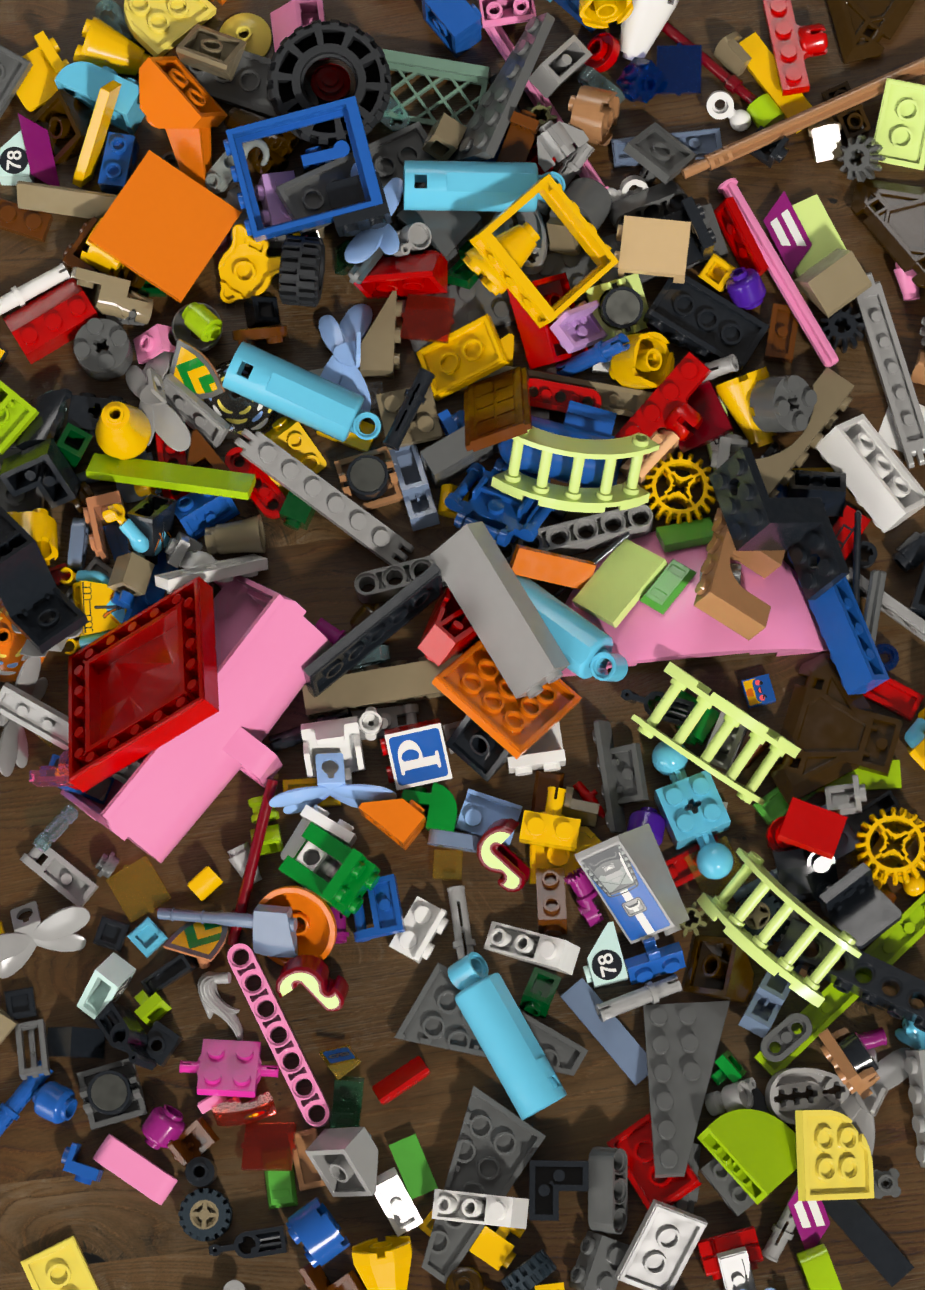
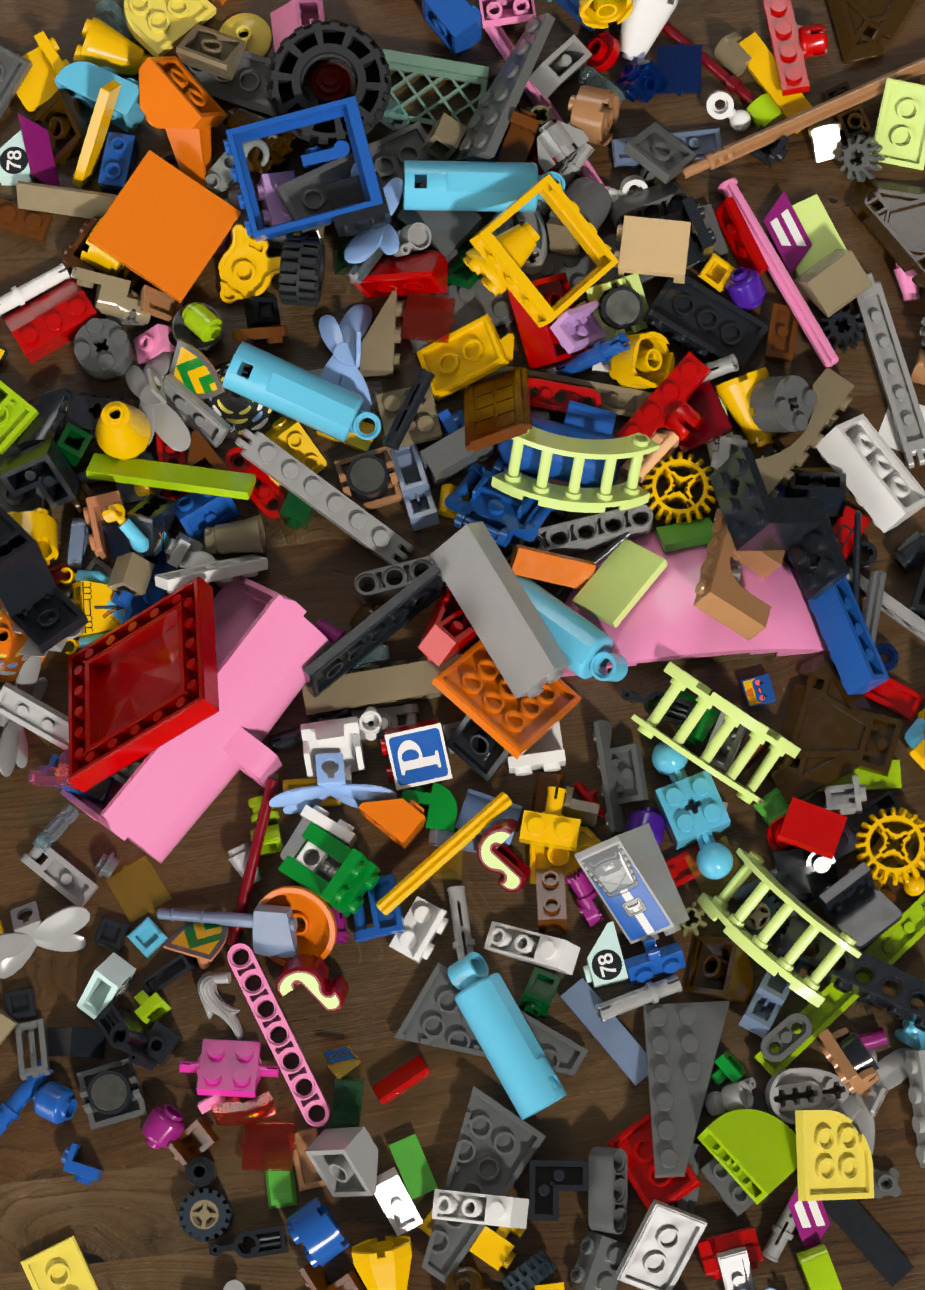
bright pink beam [93,1134,178,1205] -> none
yellow brick [187,866,223,901] -> none
bright green tile [640,559,696,614] -> none
none -> medium nougat tile [140,285,183,323]
none -> yellow axle [376,792,512,915]

